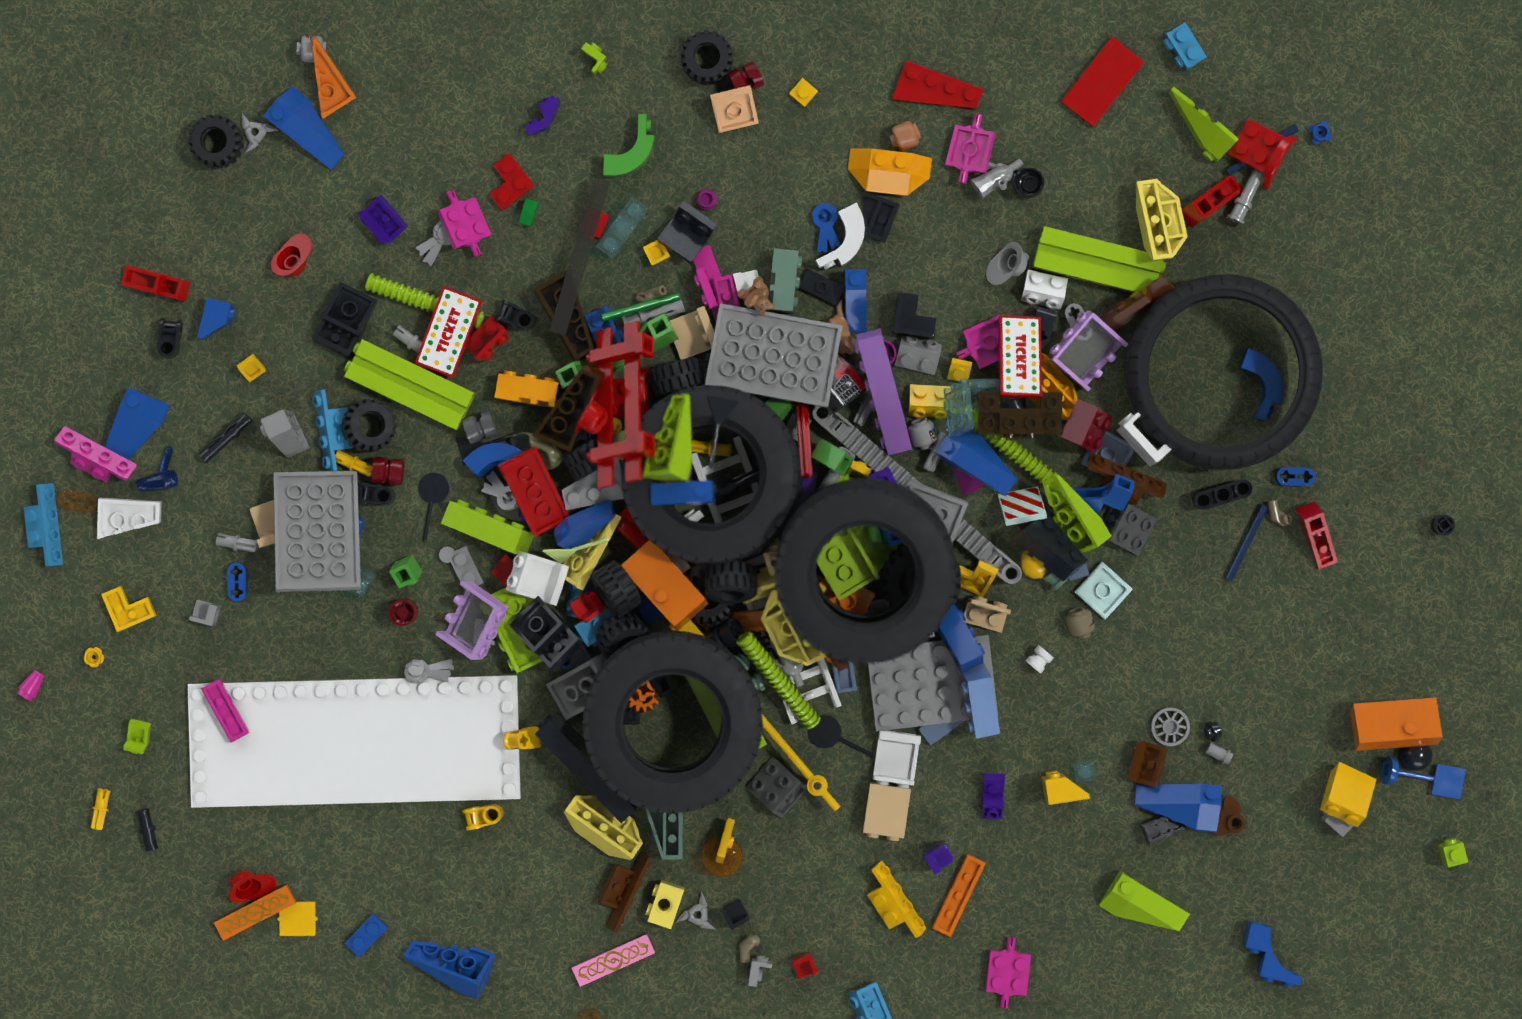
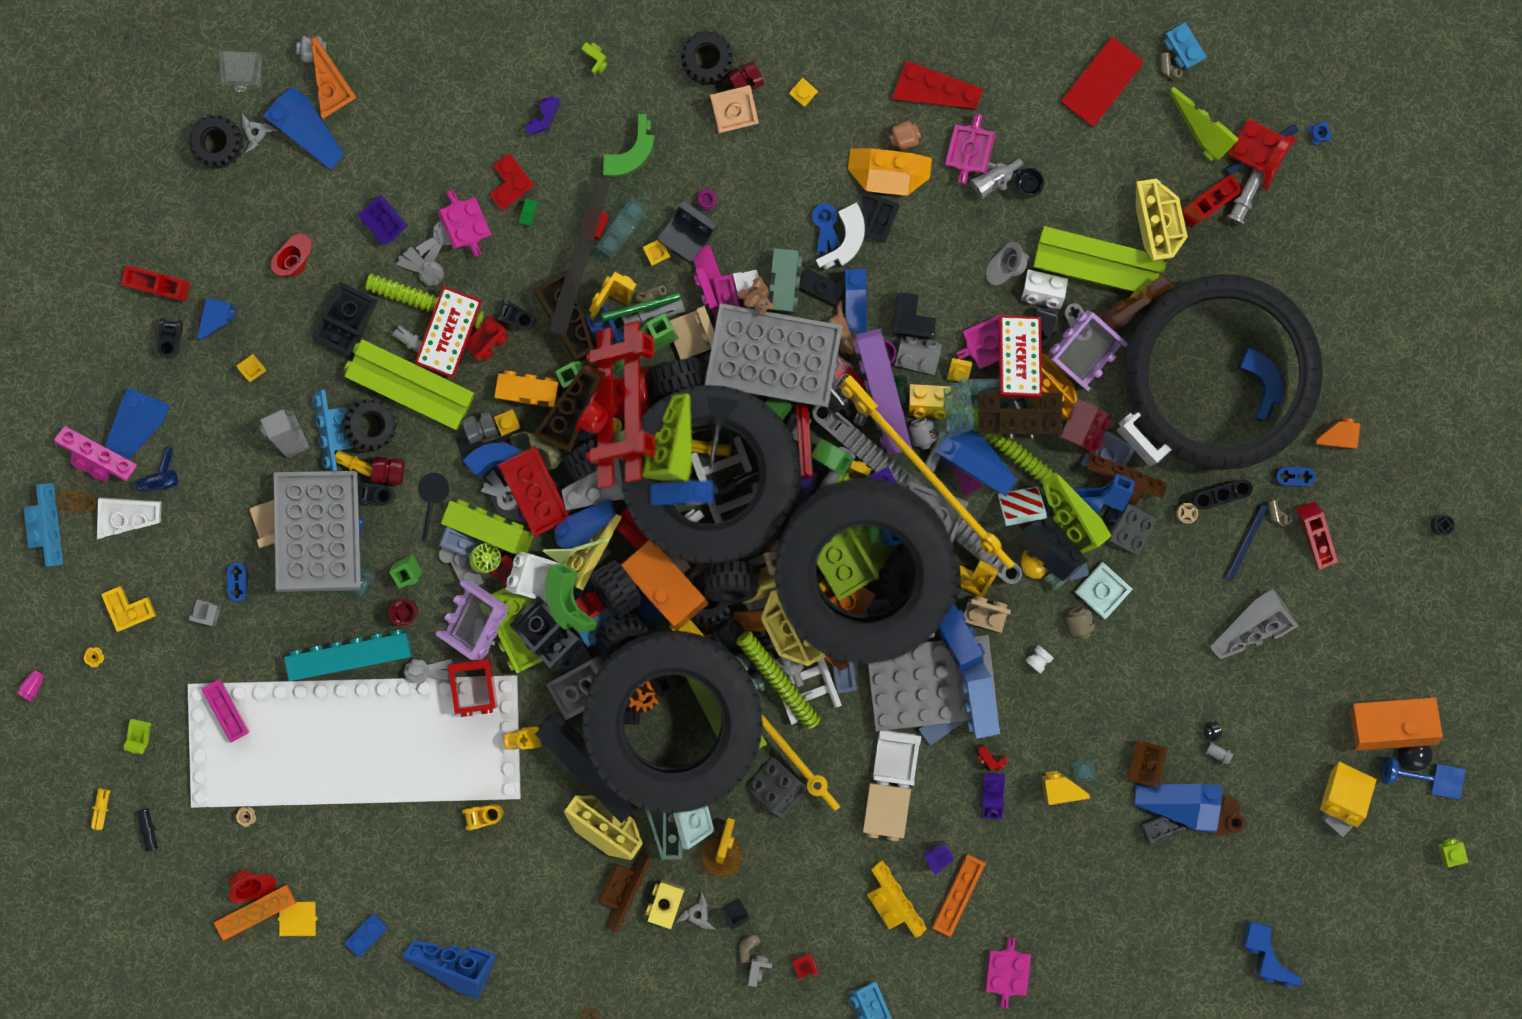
black pin [198,412,253,463] -> none
light grey axle [216,533,258,552] -> none
bright pink tile [572,934,655,987] -> none
black piece [808,715,875,757] -> none
lime wedge [1099,871,1190,931] -> none
light grey wheel [1151,707,1190,746] -> none
none -> clear torso [219,51,263,91]
none -> tan plate [236,807,256,827]
none -> teal brick [284,629,413,681]
none -> light grey piece [396,247,444,286]
none -> sand blue tile [439,526,504,569]
none -> red window [448,658,498,717]
none -> lime wheel [469,543,501,574]
none -> yellow plate [494,409,521,436]
none -> bright green arch [545,563,598,633]
none -> yellow bracket [589,272,636,320]
none -> light aqua tile [673,806,714,849]
none -> yellow bar [839,375,1015,569]
none -> clear green arm [894,375,909,406]
none -> red bracket [976,744,1009,771]
none -> dark tan arm [1160,53,1183,80]
none -> tan wheel [1176,503,1198,524]
none -> light grey wedge [1210,589,1299,659]
none -> orange slope [1313,418,1360,449]

